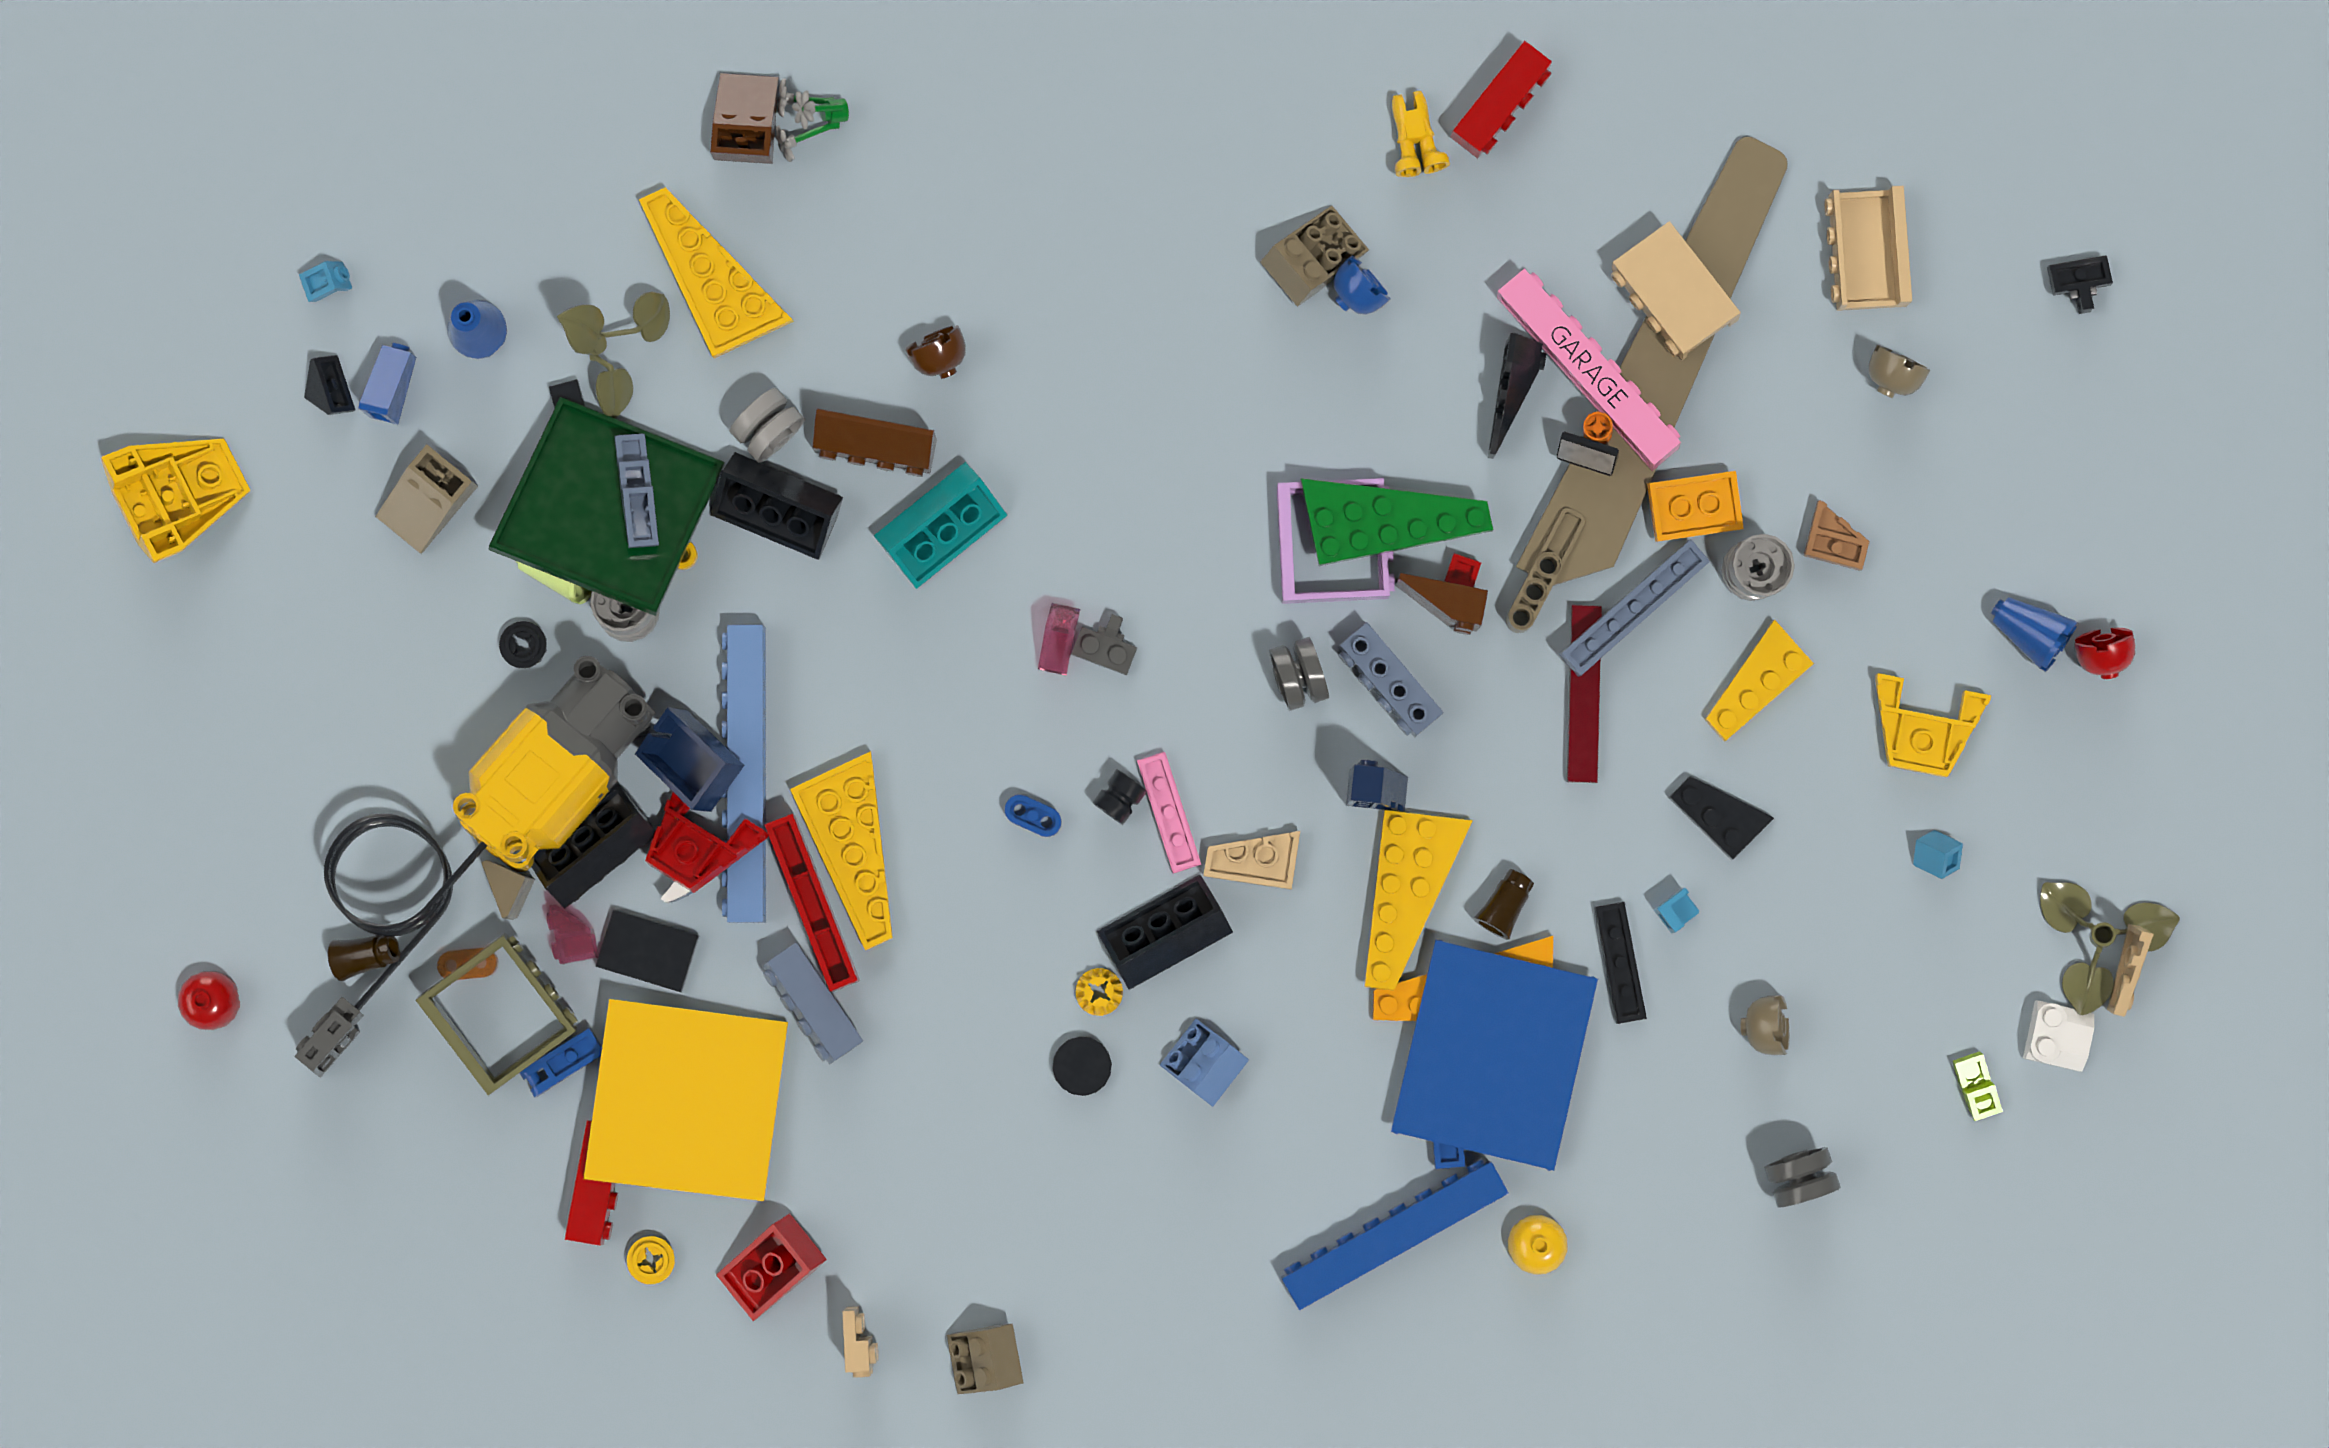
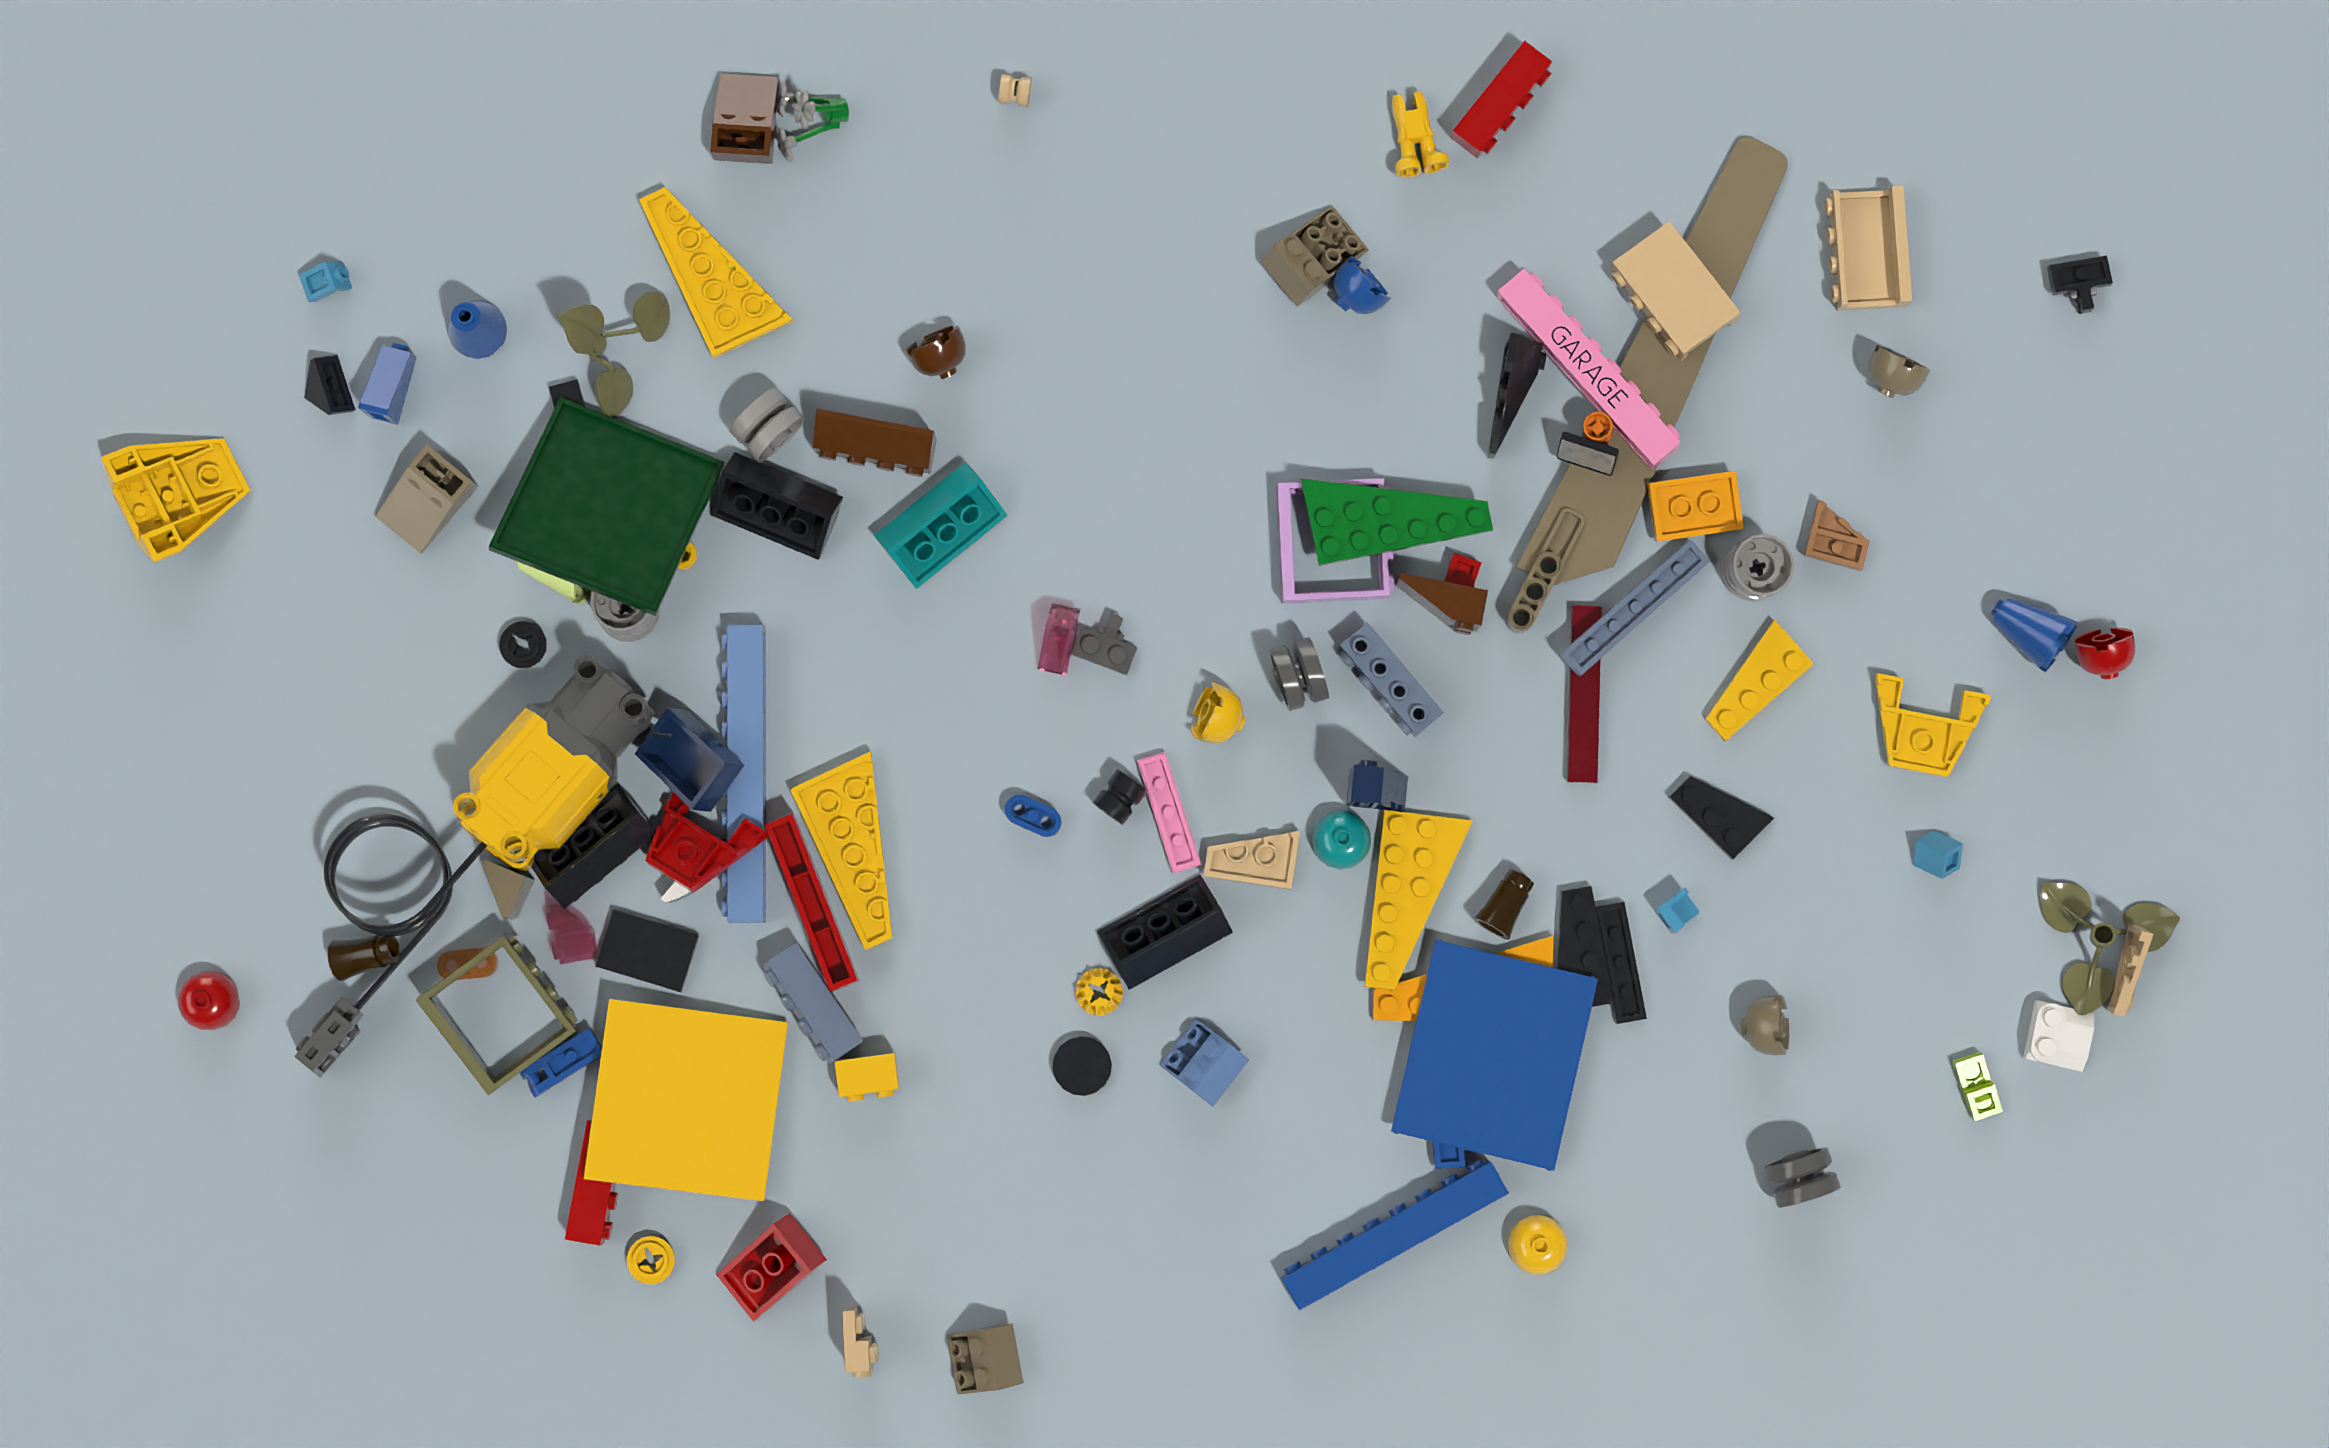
sand blue slope [614,434,659,548] -> none
none -> yellow brick [834,1053,900,1102]
none -> tan wheel [998,74,1031,107]
none -> yellow cylinder [1191,682,1245,744]
none -> teal cylinder [1312,810,1371,870]
none -> black wing [1557,886,1614,1007]

